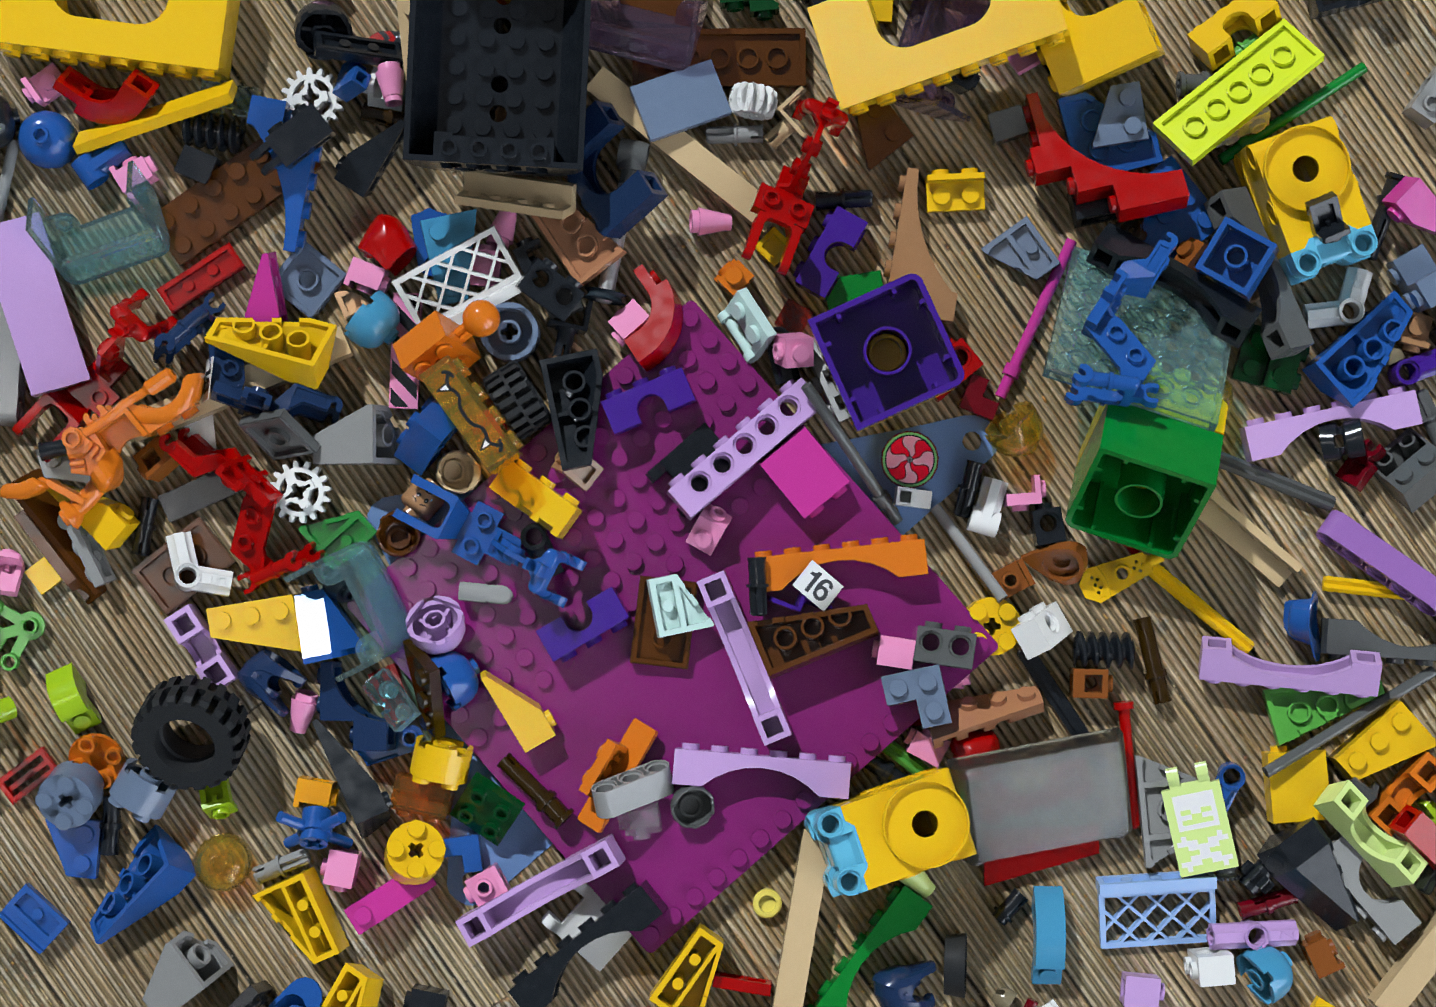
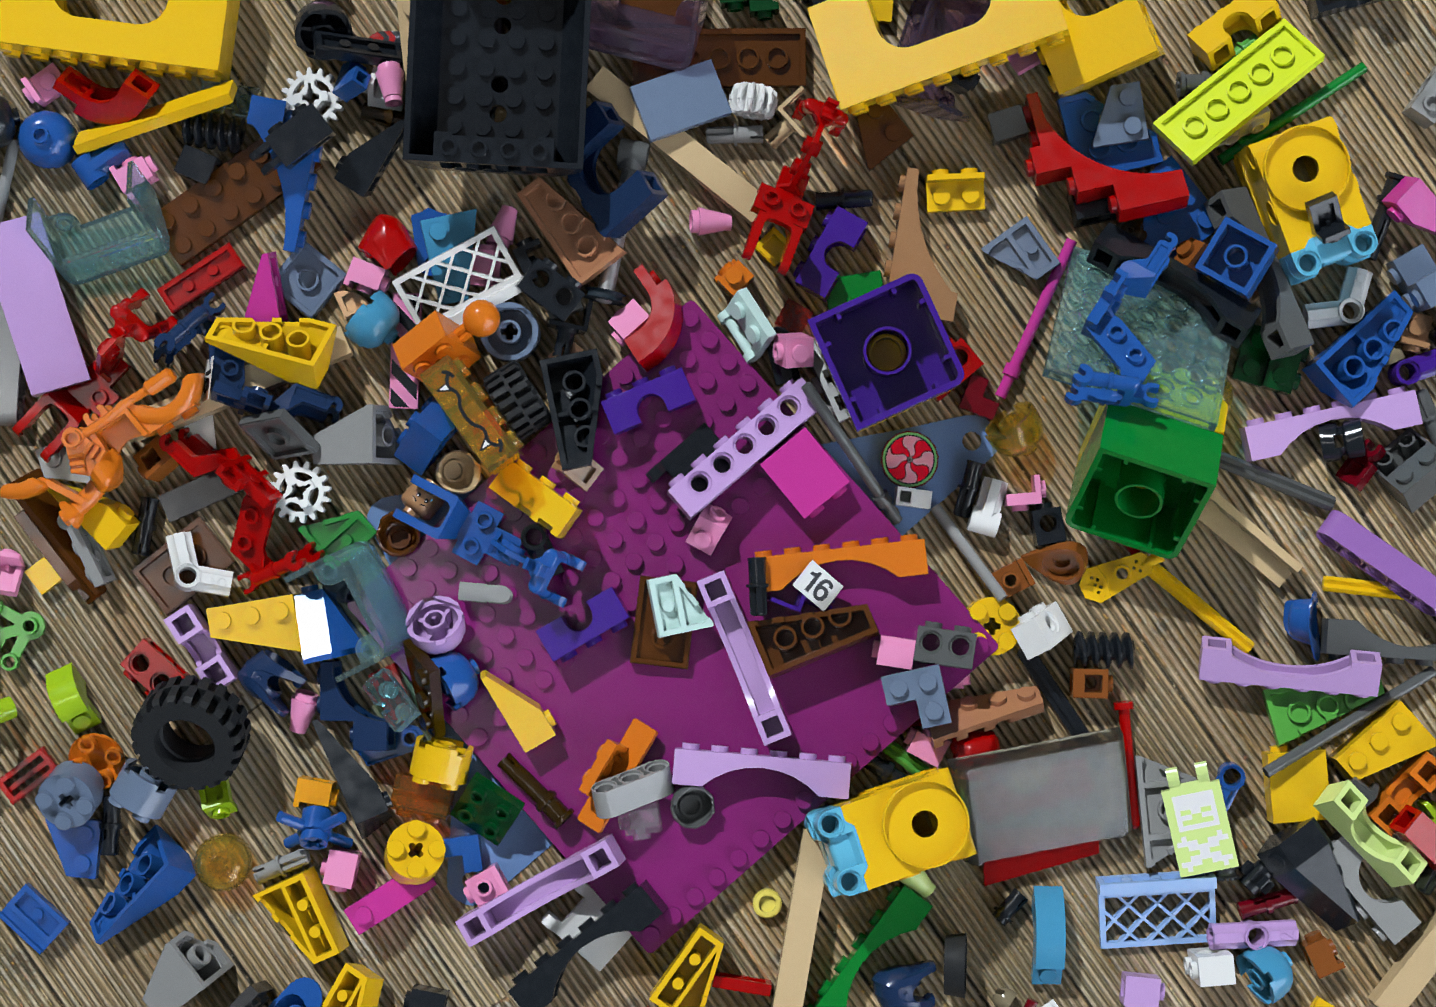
black pin [38,440,67,461] -> none
tan fence [454,172,577,220] -> none
dark brown pin [1133,616,1172,705] -> none
none -> red brick [120,637,190,695]

